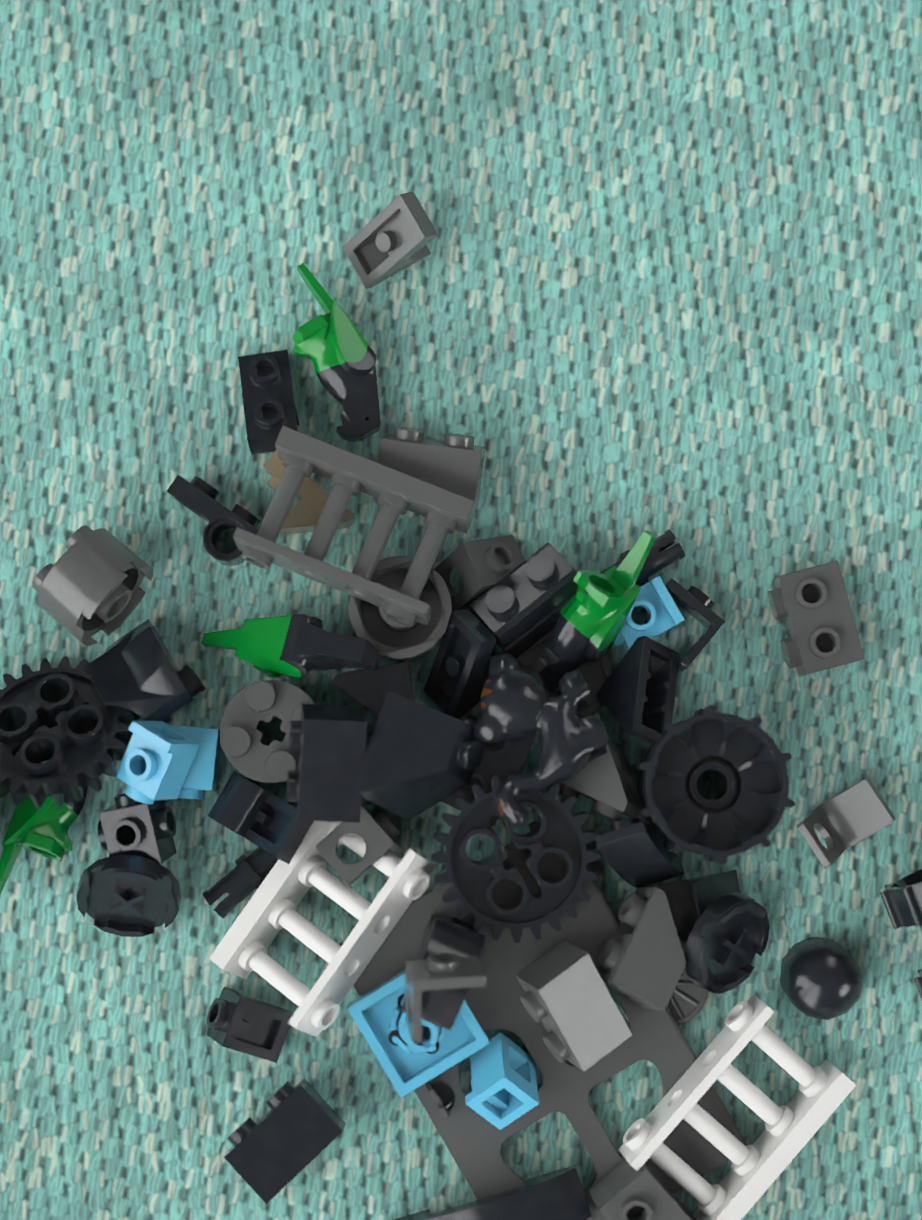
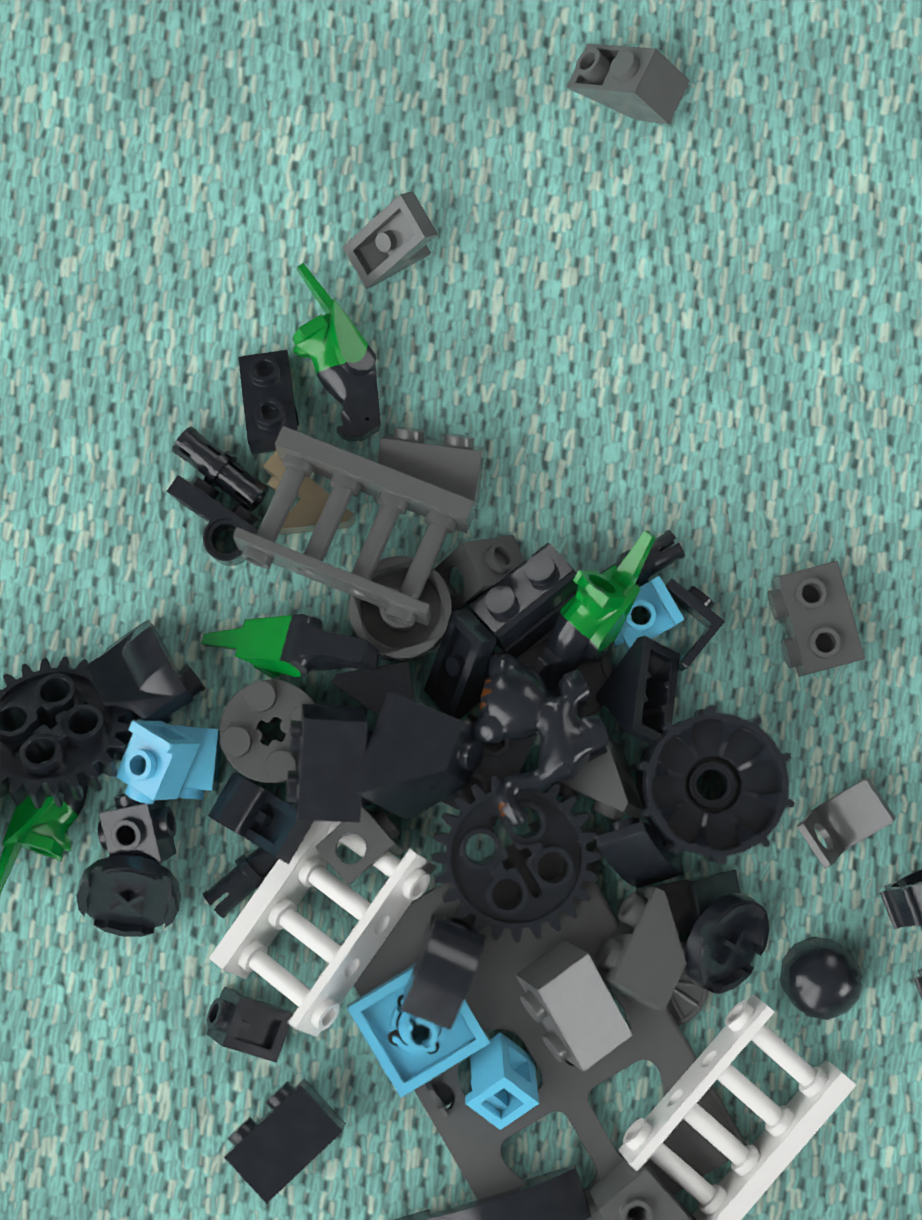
dark grey brick [32,525,153,646] -> none
dark grey bracket [405,952,486,1042] -> none
none -> black pin [172,426,269,512]
none -> dark grey slope [566,43,690,124]

